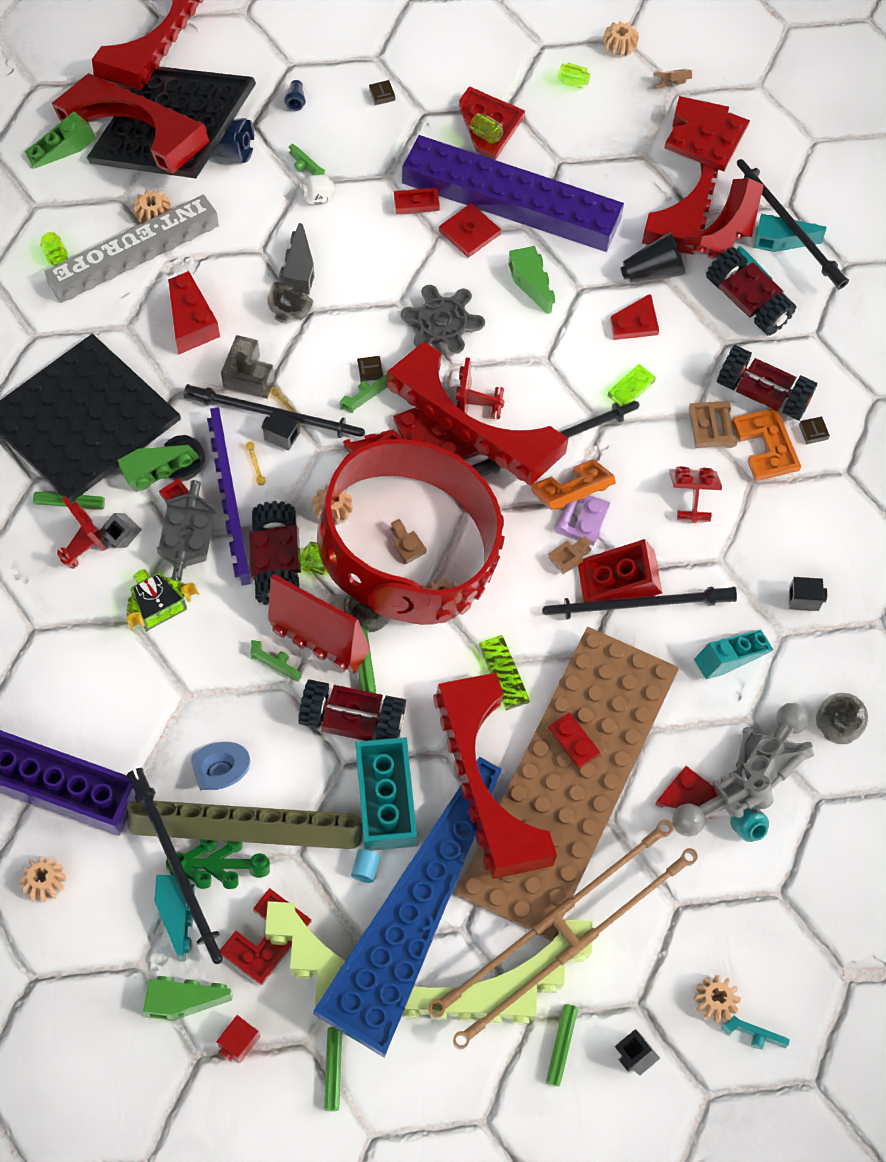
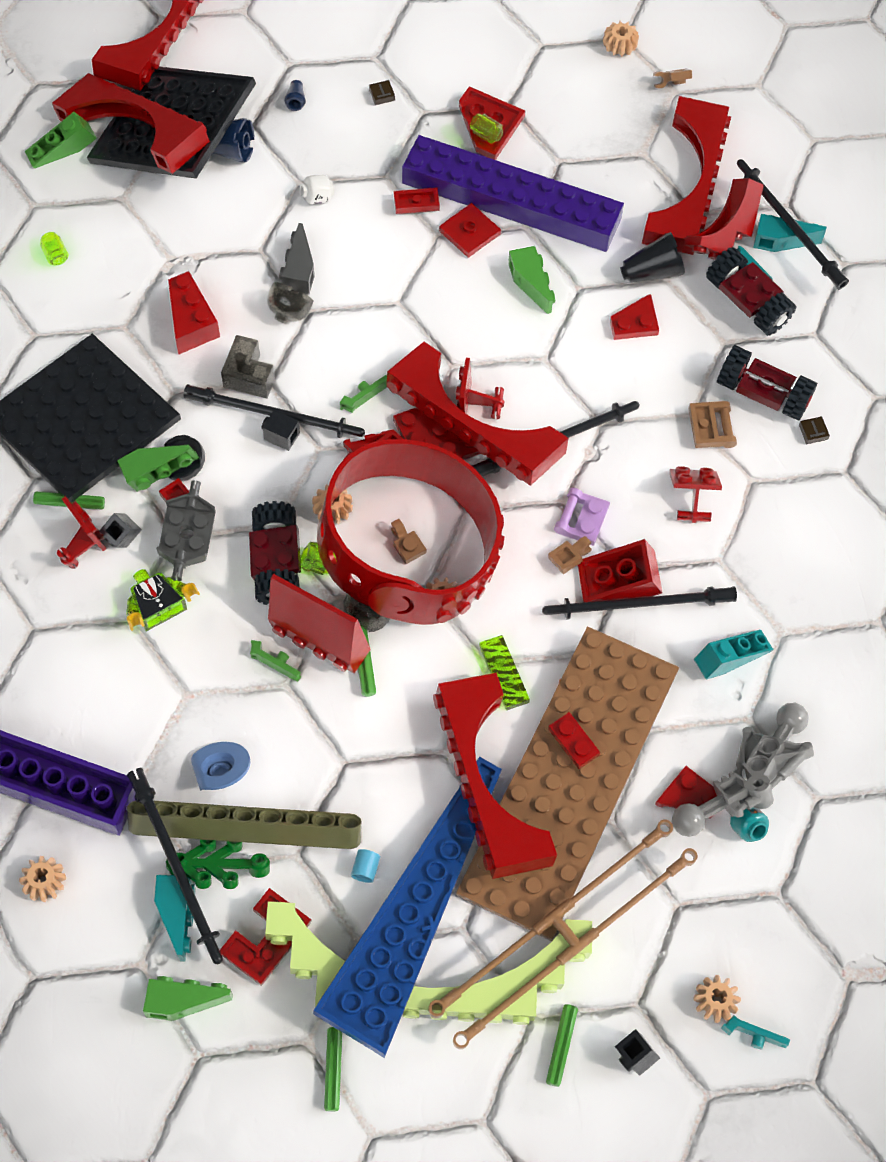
light grey brick [44,194,219,303] -> none
light nougat gear [133,188,171,224] -> none
dark purple plate [207,407,251,586] -> none
red brick [216,1015,261,1063] -> none
clear yellow hinge [245,441,266,486] -> none
clear yellow hinge [271,387,303,424] -> none
bright green piece [288,143,326,175] -> none
plate [298,679,406,741] -> none
teal brick [355,737,417,851] -> none
dark brown tile [357,355,383,382] -> none
dark grey plate [400,284,485,354] -> none
orange plate [531,459,616,510] -> none
clear neon green brick [558,62,591,89] -> none
clear neon green plate [607,364,656,406] -> none
red plate [664,112,750,172] -> none
orange plate [731,409,801,482] -> none
black brick [789,577,827,611] -> none
clear smoke cylinder [816,692,869,744] -> none

